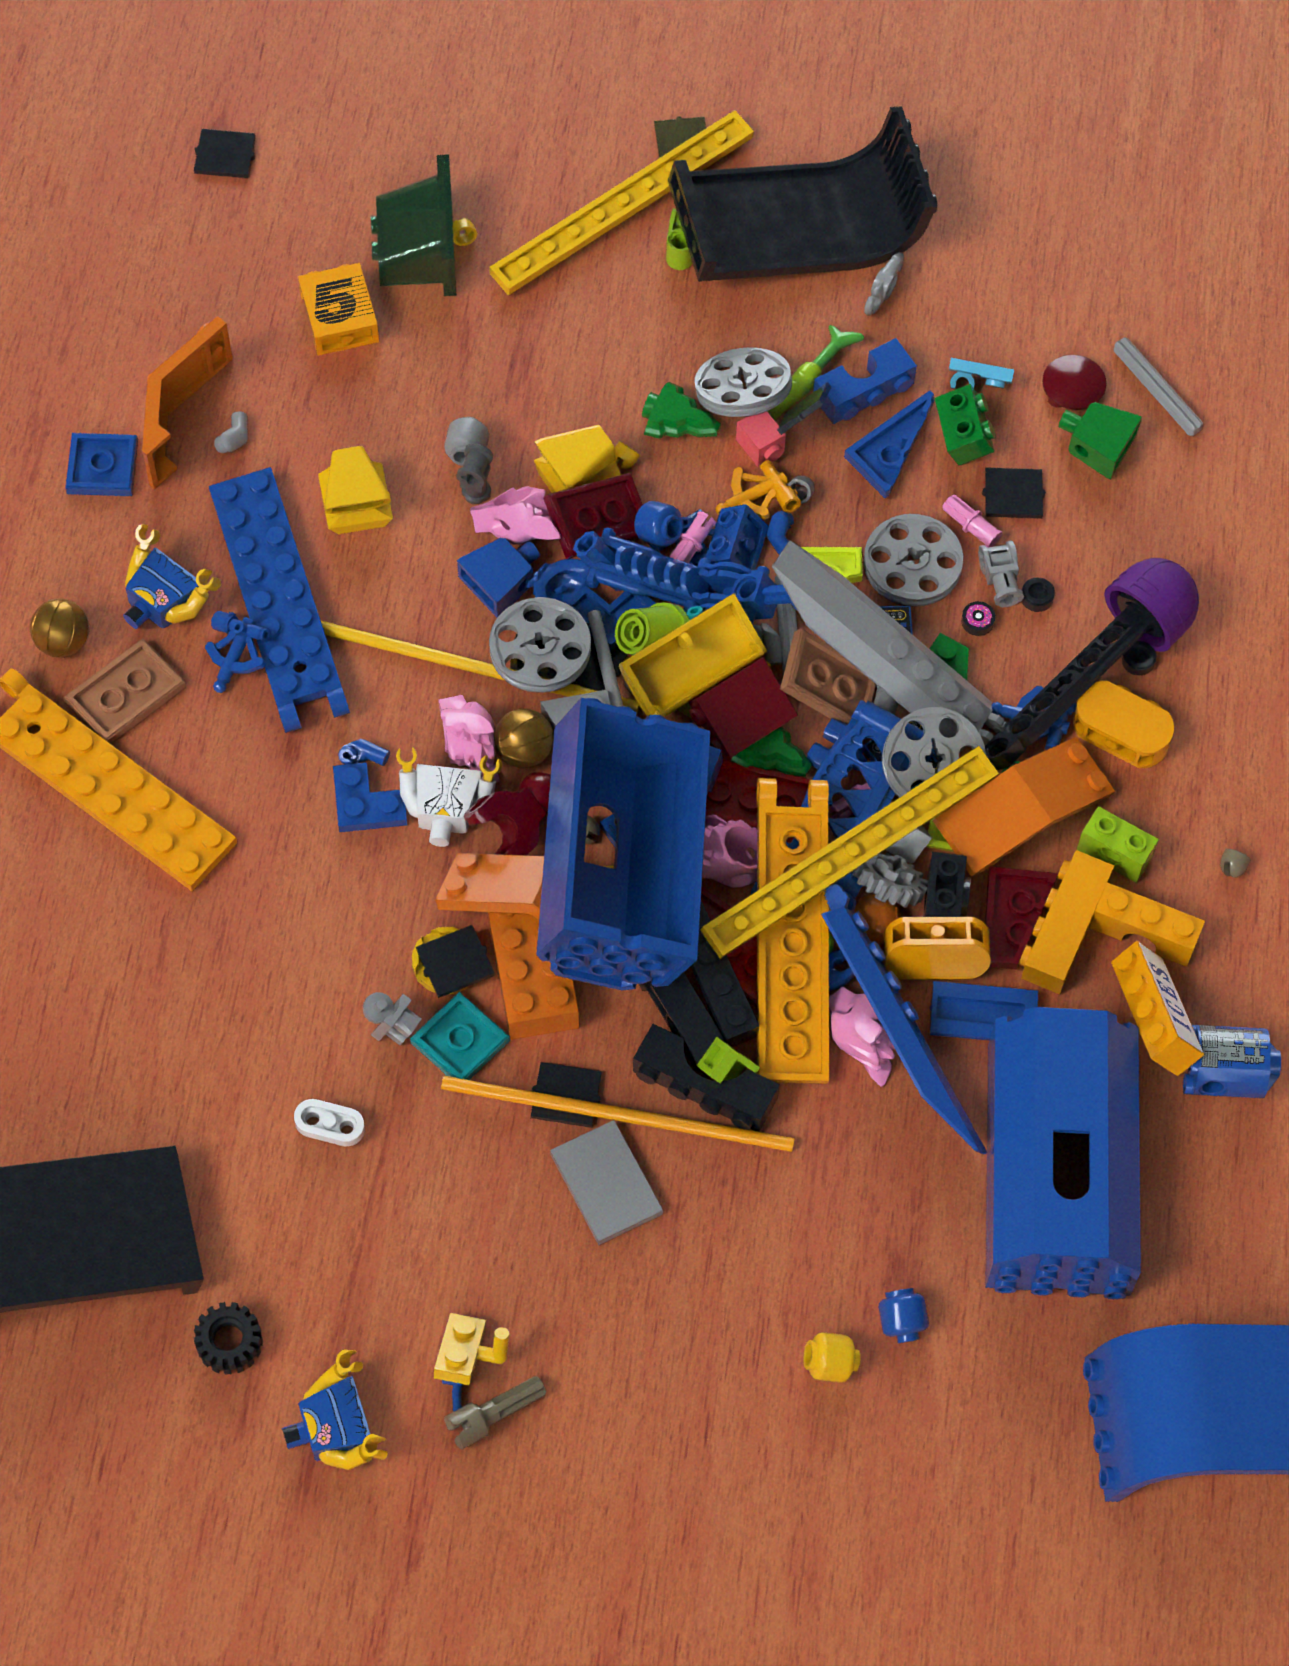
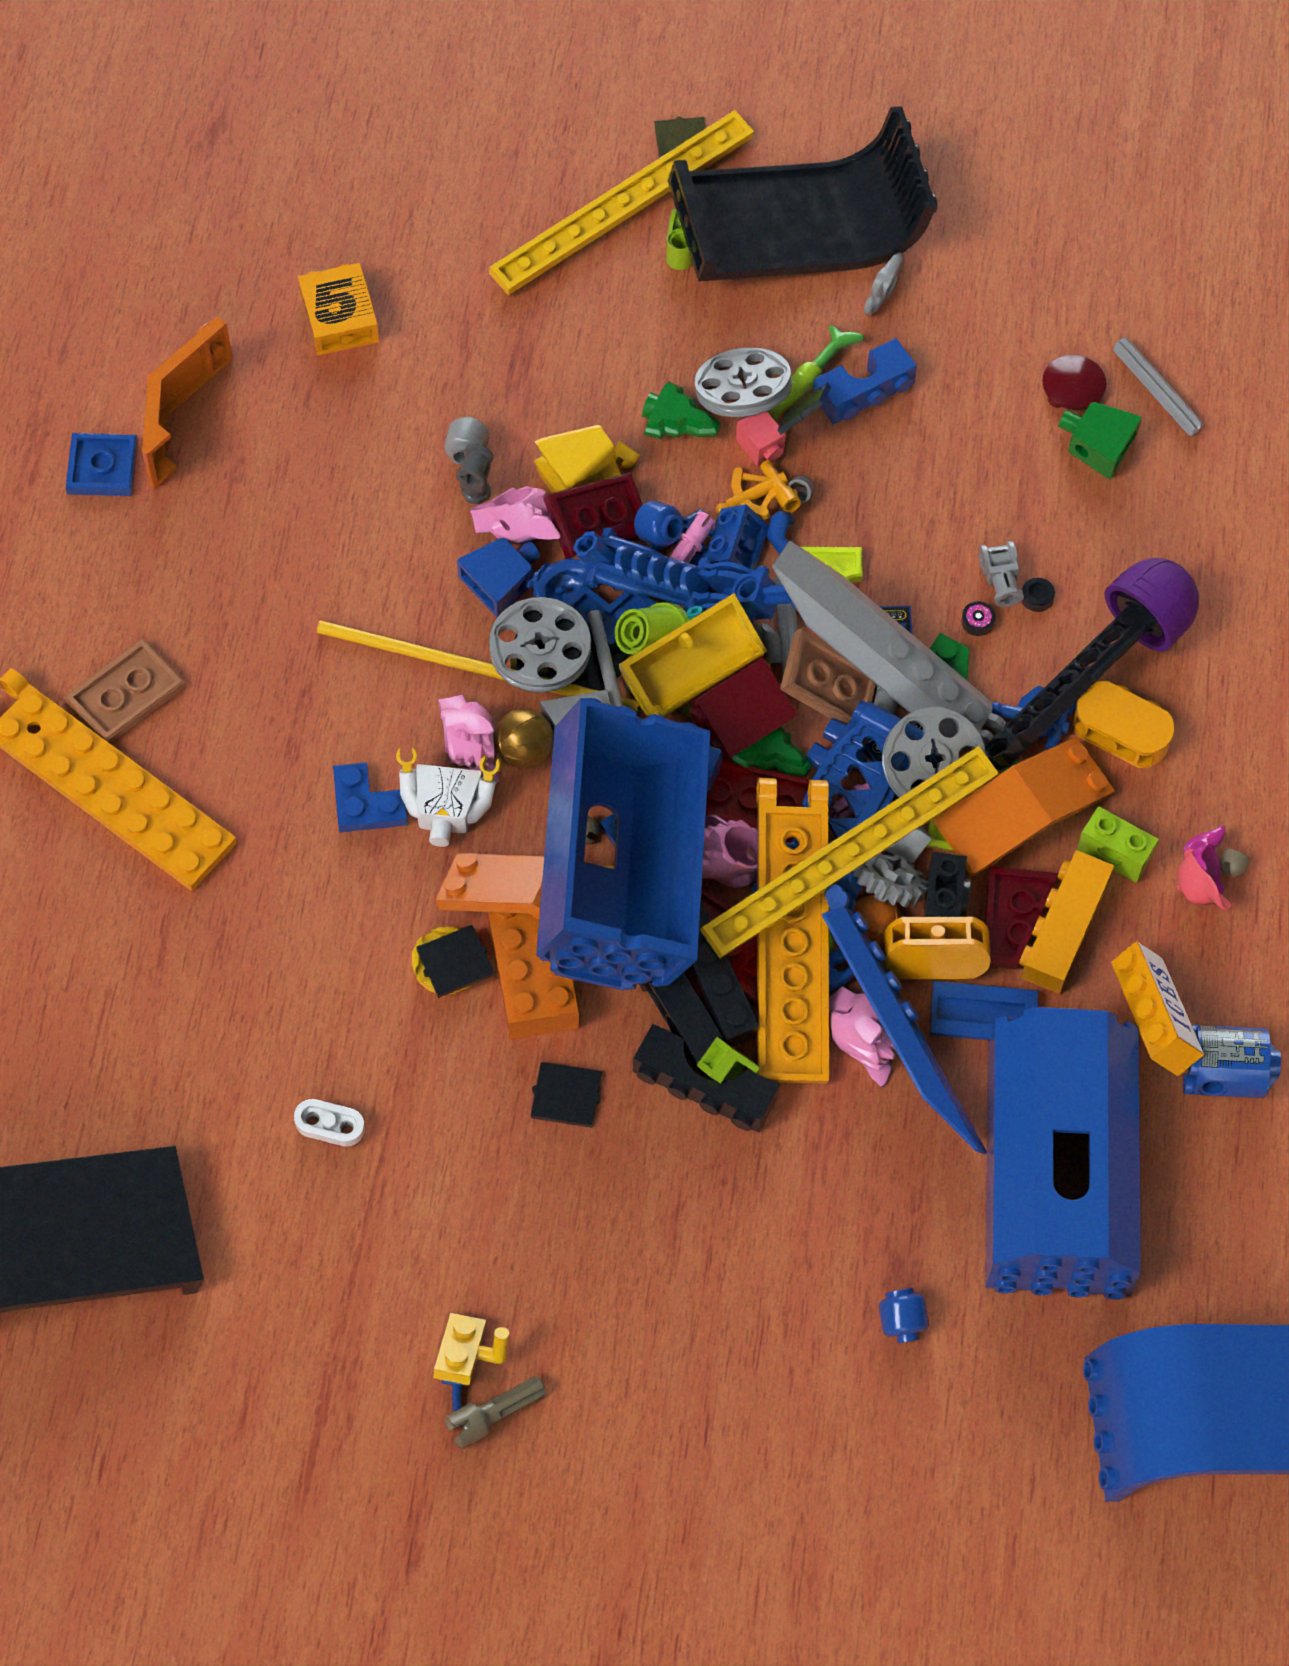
pearl gold piece [30,599,89,658] -> none
torso [123,524,221,629] -> none
black piece [194,129,256,178] -> none
black tyre [194,1302,263,1375] -> none
blue piece [205,611,271,693] -> none
blue hinge [208,467,350,733] -> none
light grey arm [214,412,248,453] -> none
torso [282,1350,388,1470] -> none
yellow piece [318,446,393,534] -> none
blue arm [338,739,390,766] -> none
light grey hips [363,992,421,1045] -> none
clear green windscreen [371,154,457,296] -> none
teal tile [410,992,510,1080] -> none
light orange piece [441,1076,794,1152] -> none
yellow hinge [450,218,477,246] -> none
dark red piece [464,772,551,856] -> none
light grey tile [550,1120,663,1245] -> none
yellow head [803,1332,861,1383] -> none
blue wing [844,390,934,499] -> none
light grey wedge [864,514,963,606] -> none
green brick [935,384,996,465] -> none
bright pink axle [942,495,1002,548] -> none
medium azure plate [949,358,1014,389] -> none
black piece [982,467,1046,519] -> none
light orange arch [1090,882,1205,967] -> none
black tile [1122,641,1156,676] -> none
none -> hair [1177,826,1231,910]

